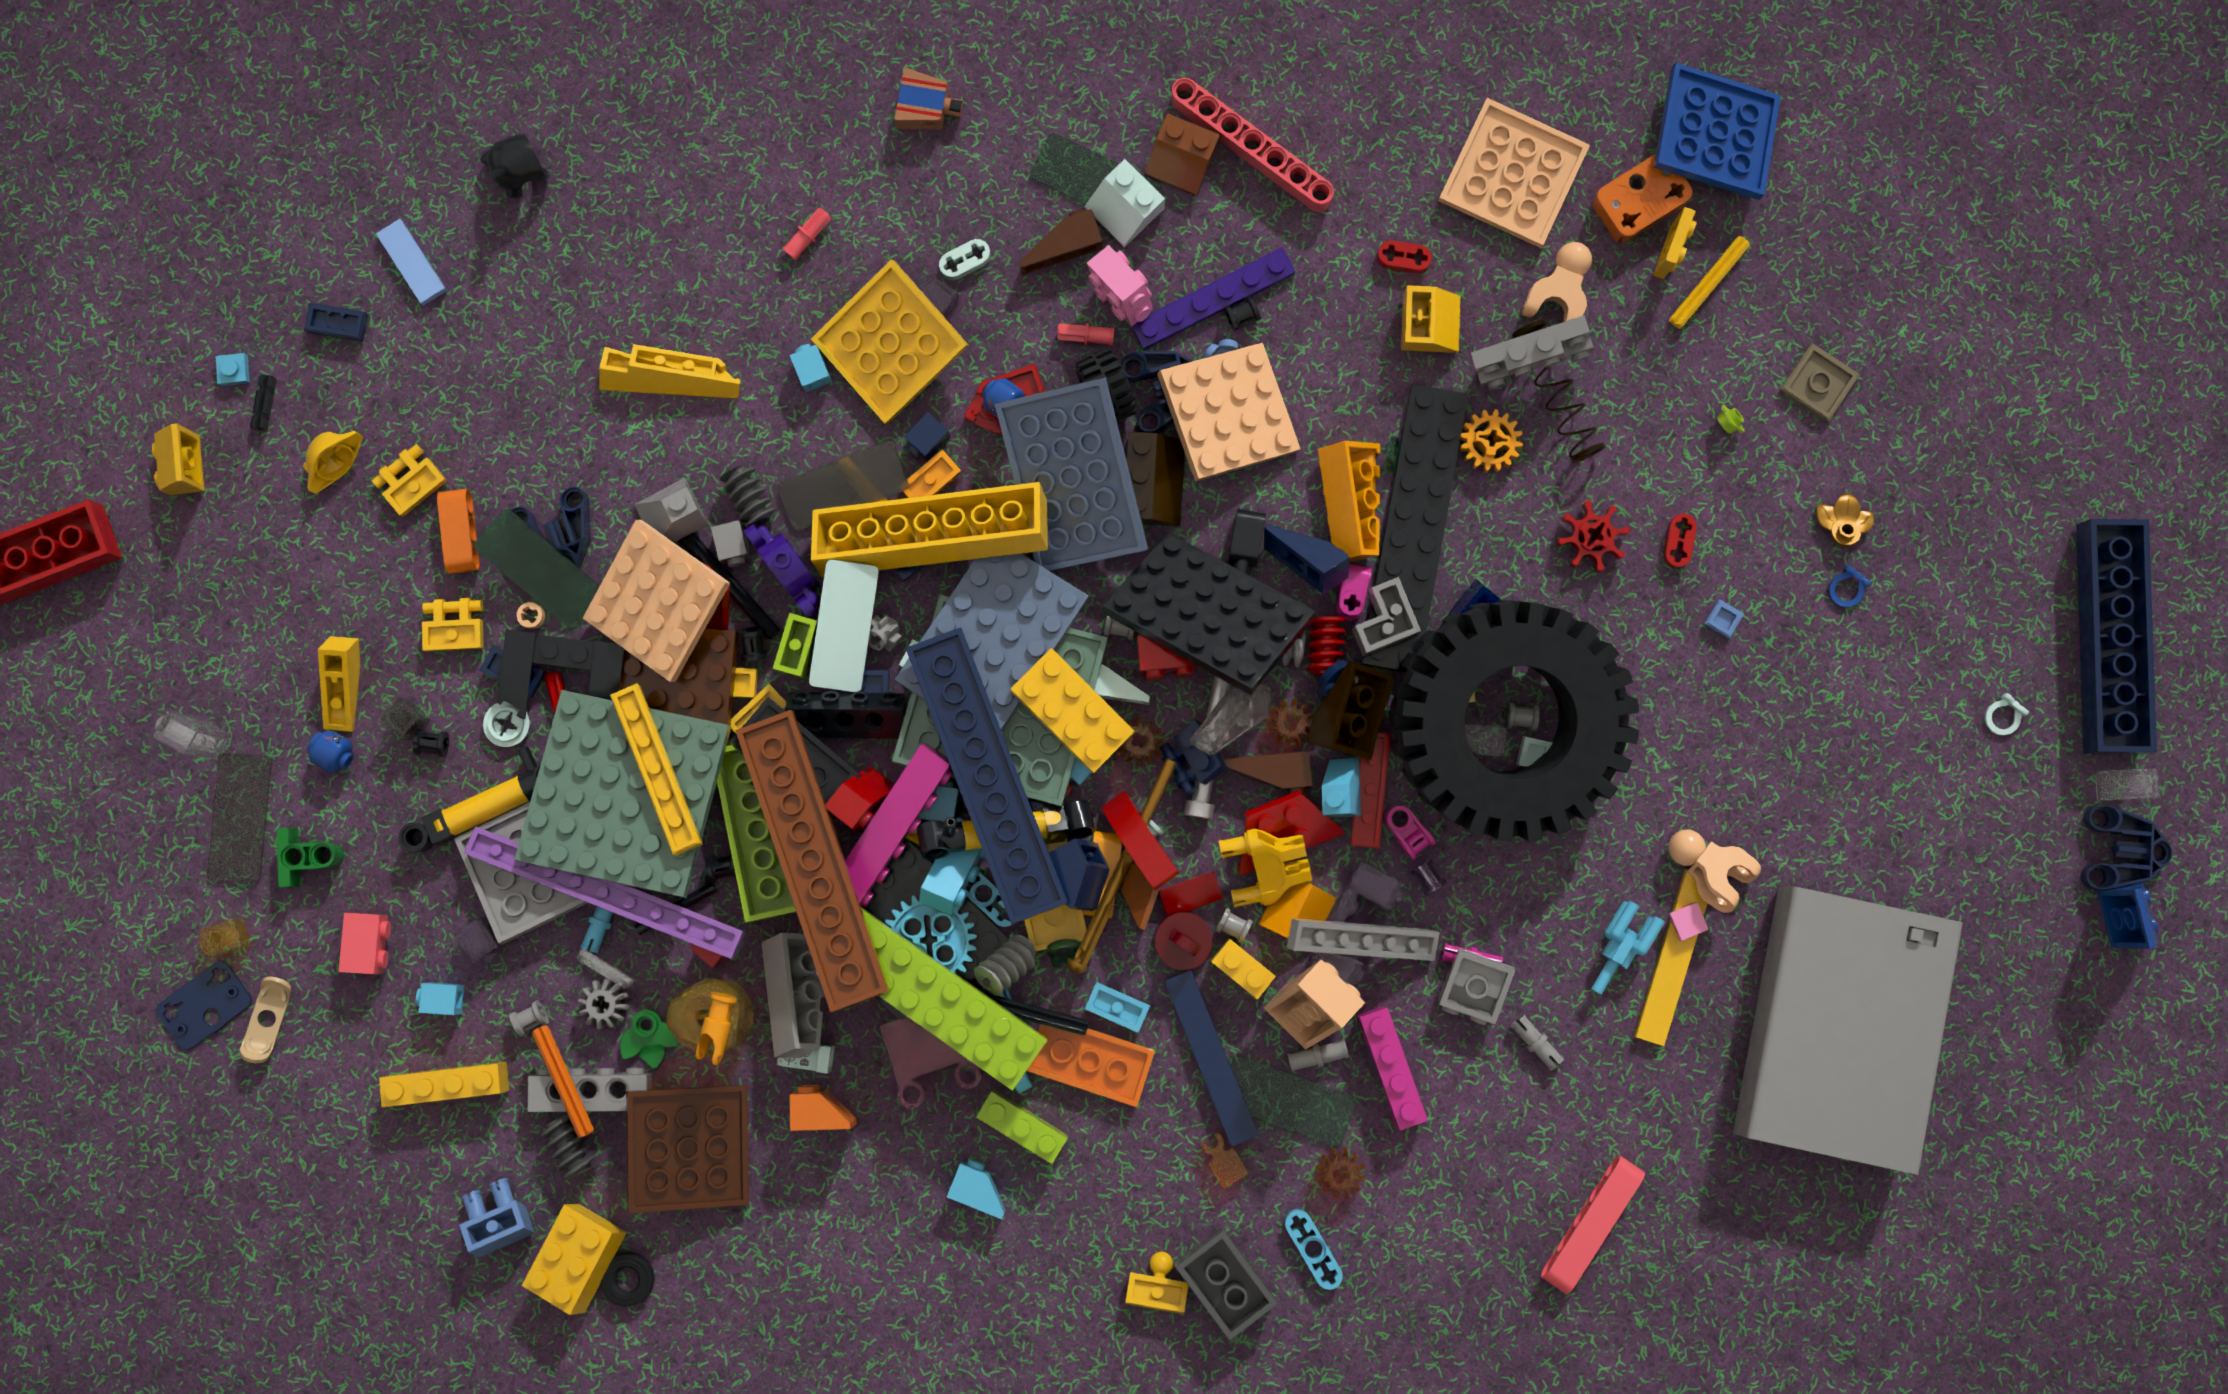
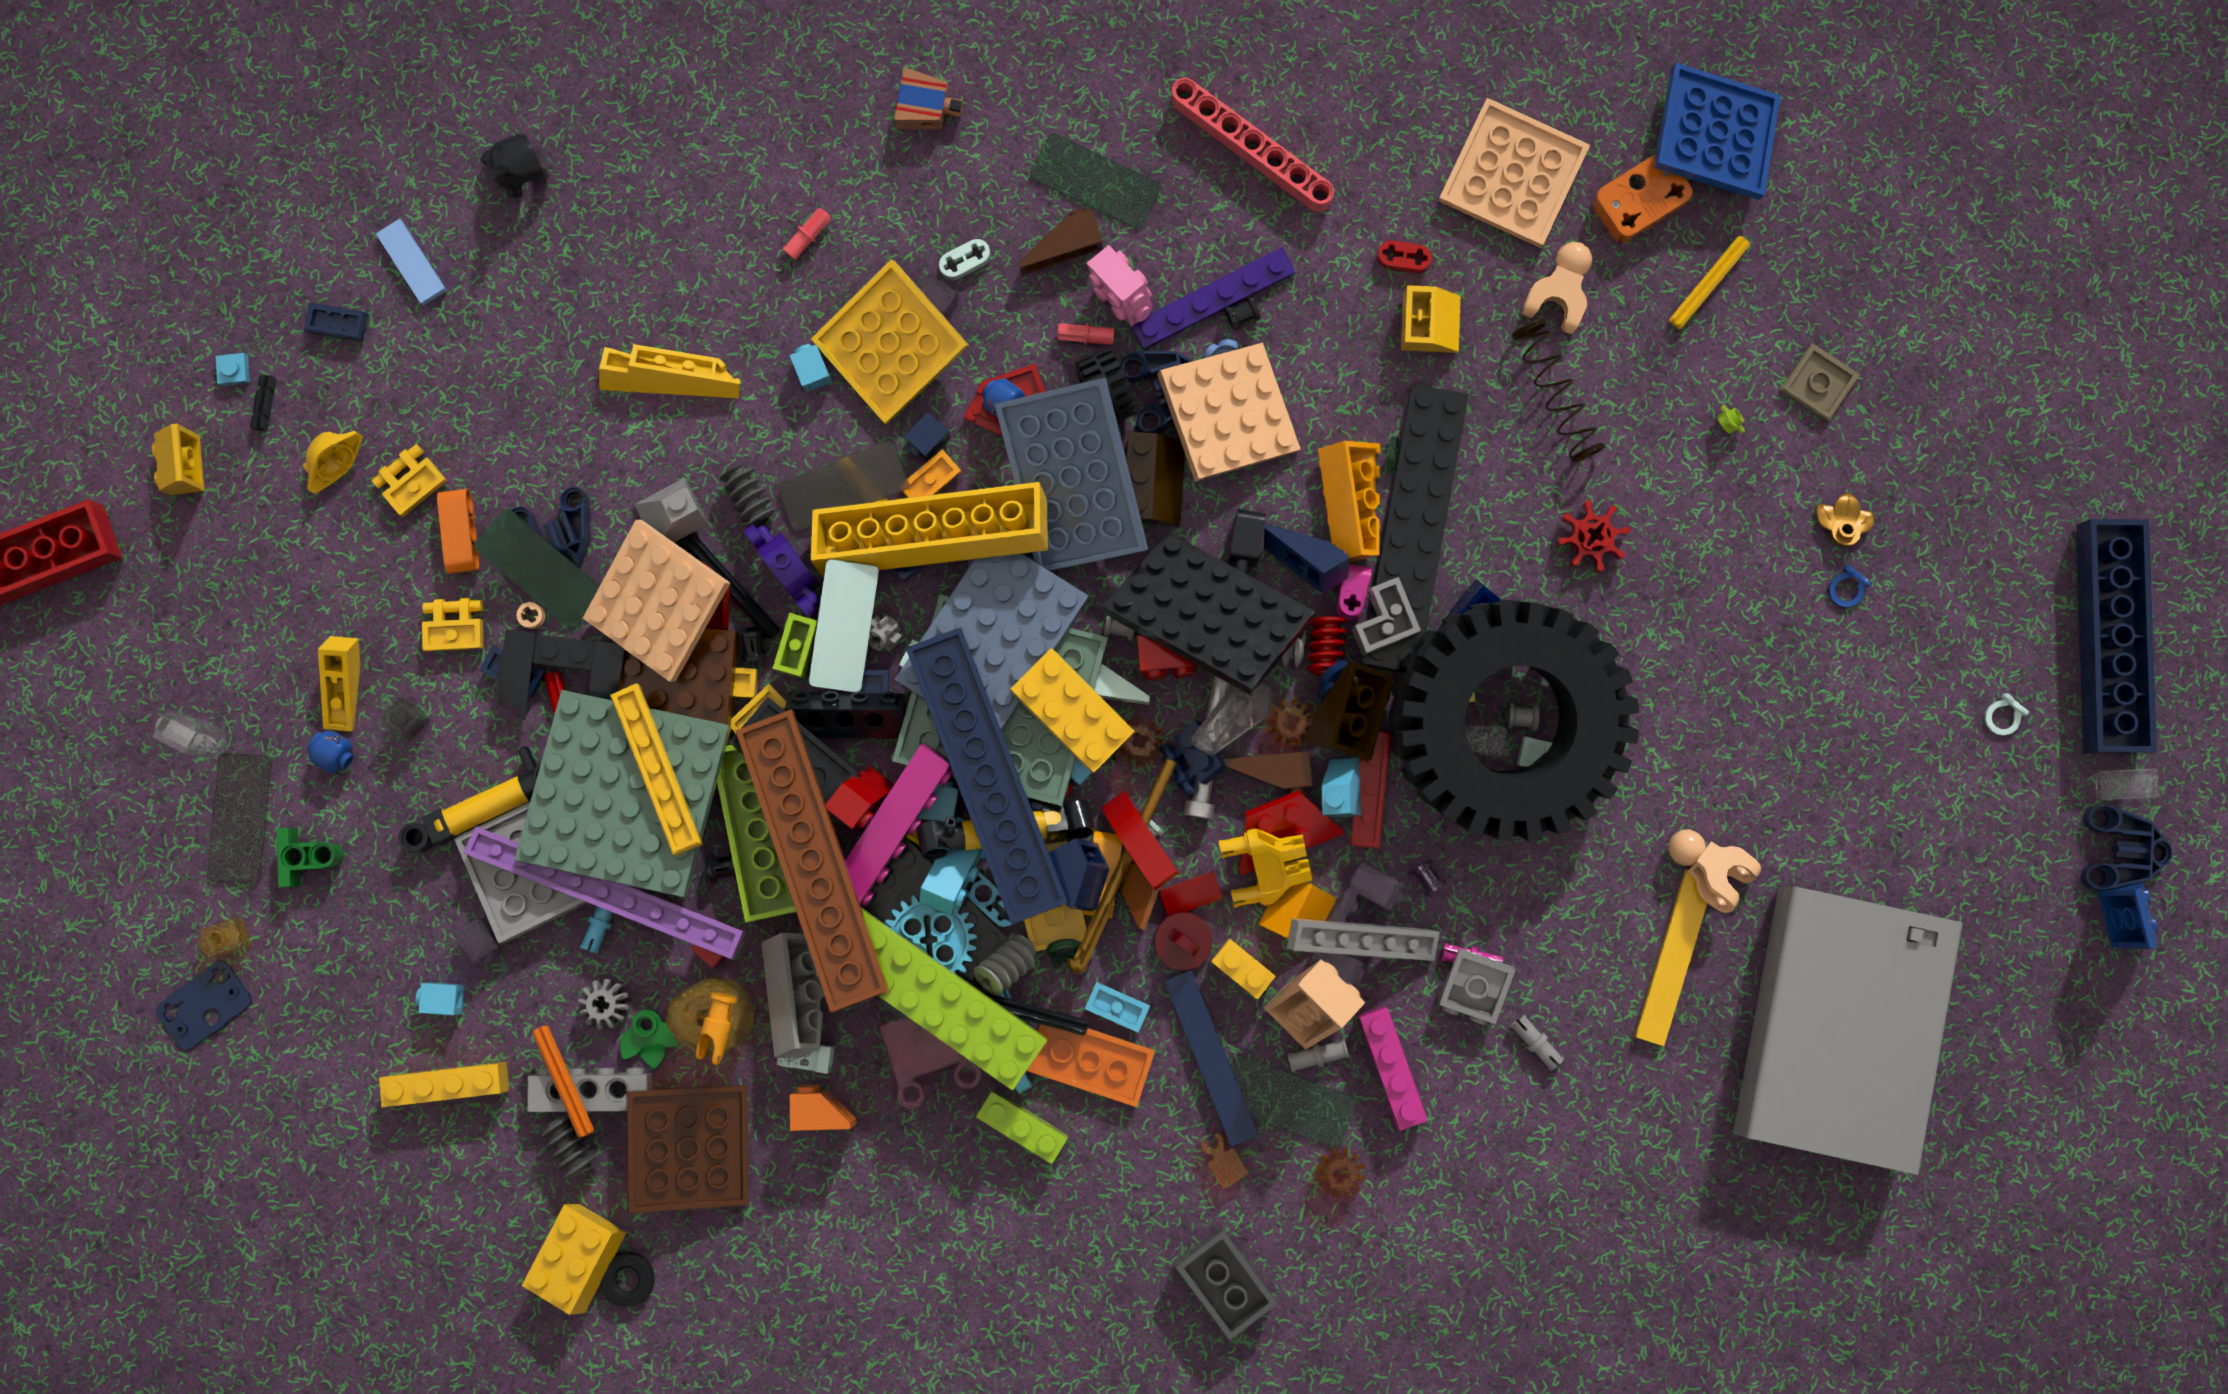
tan piece [239,977,292,1064] -> none
coral brick [339,913,391,974] -> none
black bush [413,729,450,757] -> none
medium blue brick [459,1178,535,1258] -> none
light aqua gear [483,701,531,747] -> none
light grey bush [509,1000,549,1037] -> none
clear tile [576,949,637,989] -> none
black bar [635,882,717,935] -> none
light grey brick [711,520,751,567] -> none
medium azure slope [947,1158,1005,1219] -> none
light aqua slope [1084,159,1165,248] -> none
yellow plate [1125,1251,1188,1314] -> none
dark orange slope [1145,113,1220,196] -> none
light grey bush [1215,908,1253,944] -> none
medium azure beam [1284,1209,1343,1290] -> none
dark pink piece [1384,806,1436,861] -> none
light orange gear [1459,409,1523,473] -> none
light grey bracket [1471,315,1594,390] -> none
coral beam [1541,1155,1645,1294] -> none
medium azure plant [1591,901,1665,995] -> none
yellow plate [1652,207,1696,279] -> none
red beam [1663,513,1697,569] -> none
bright pink tile [1668,902,1709,941] -> none
medium blue tile [1703,599,1744,639] -> none

